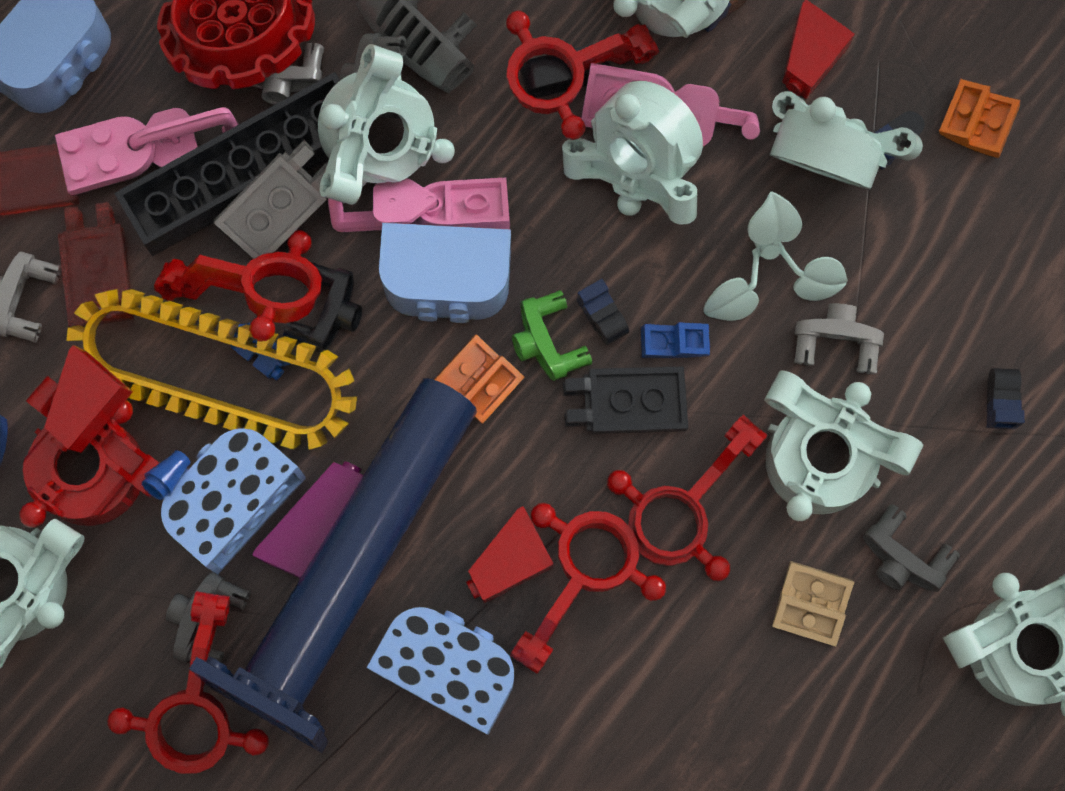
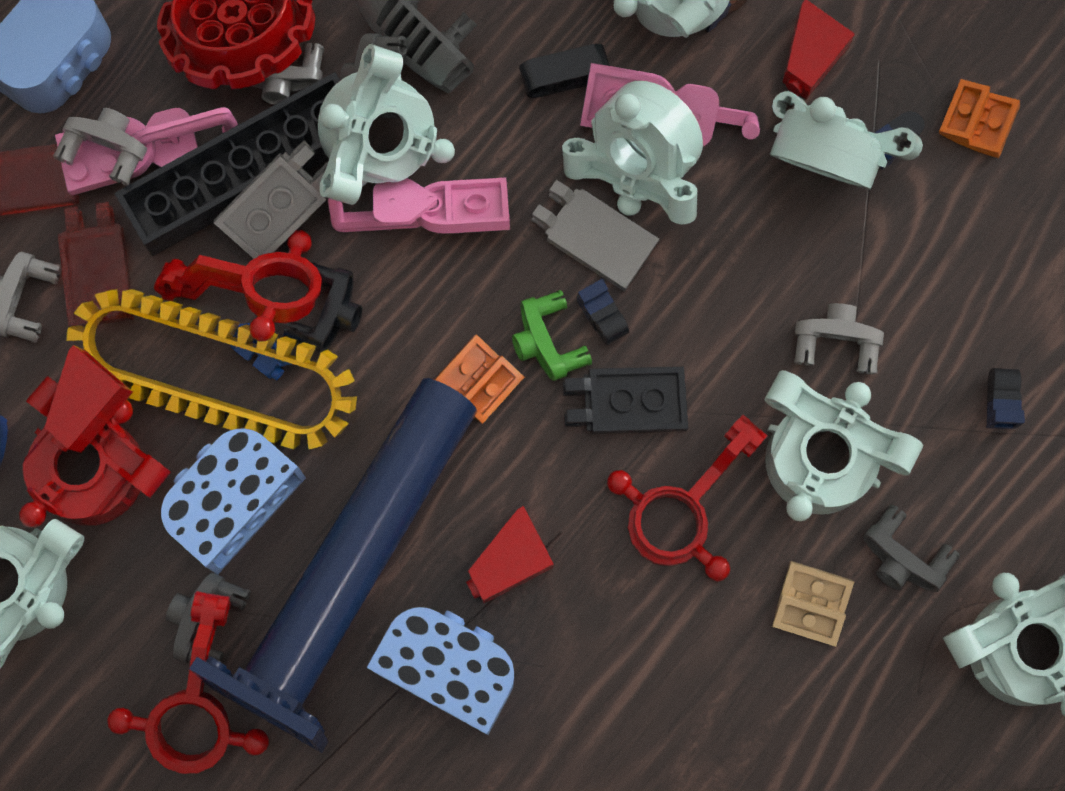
blue cone [142,450,191,500] -> none
magenta slope [252,461,363,579] -> none
light blue brick [379,223,511,323] -> none
red piece [506,10,659,140] -> none
red piece [510,503,666,674] -> none
blue slope [641,322,710,358] -> none
light aqua plant [703,192,848,321] -> none
none -> light grey connector [53,108,147,186]
none -> light grey tile [531,180,659,292]

